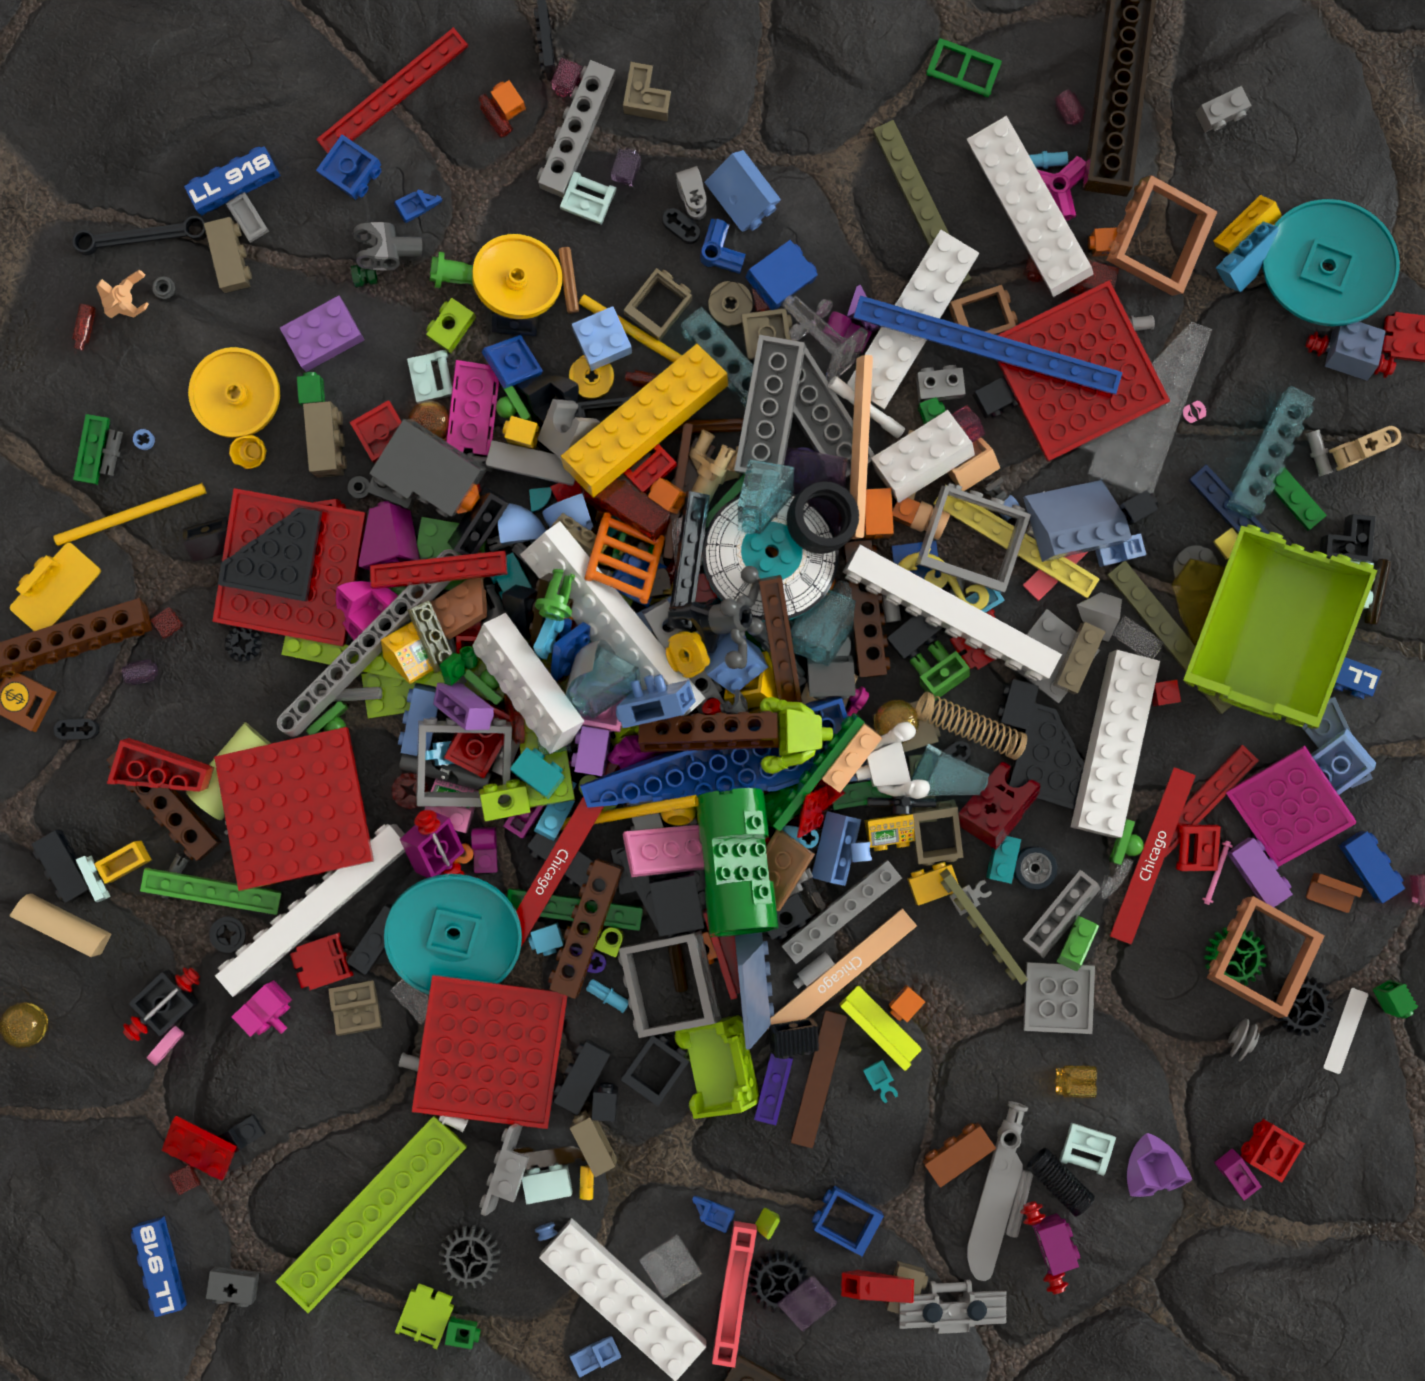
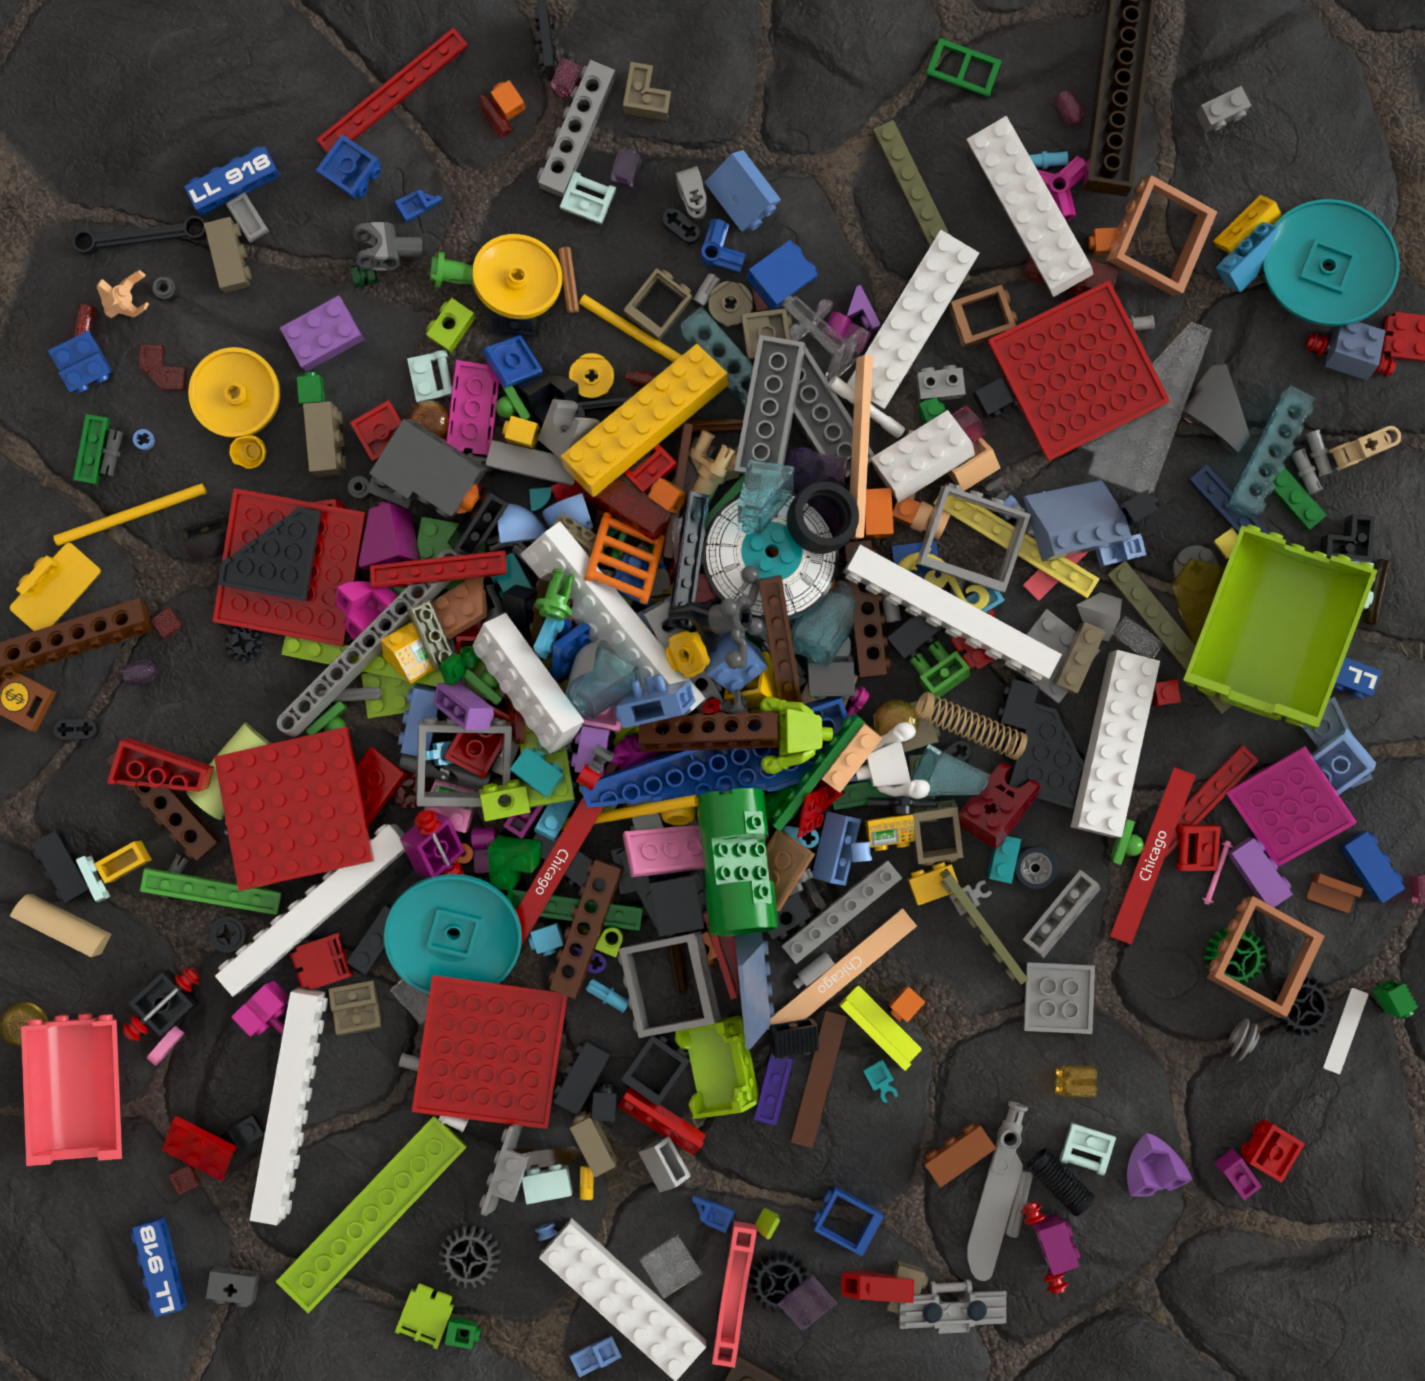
light blue brick [572,306,632,371] -> none
blue plate [853,295,1123,395] -> none
bright green brick [1057,916,1099,971] -> none
clear slope [1097,858,1133,899] -> none
none -> coral cylinder [21,1013,122,1166]
none -> blue plate [48,330,112,394]
none -> clear red tile [140,344,186,391]
none -> white brick [250,987,328,1225]
none -> red plate [356,747,407,827]
none -> green brick [488,835,541,891]
none -> leg [576,744,615,791]
none -> red fence [617,1086,706,1156]
none -> light grey piece [638,1136,691,1192]
none -> light grey piece [692,273,720,307]
none -> dark grey panel [1182,364,1250,454]
none -> light grey pin [1291,448,1323,495]

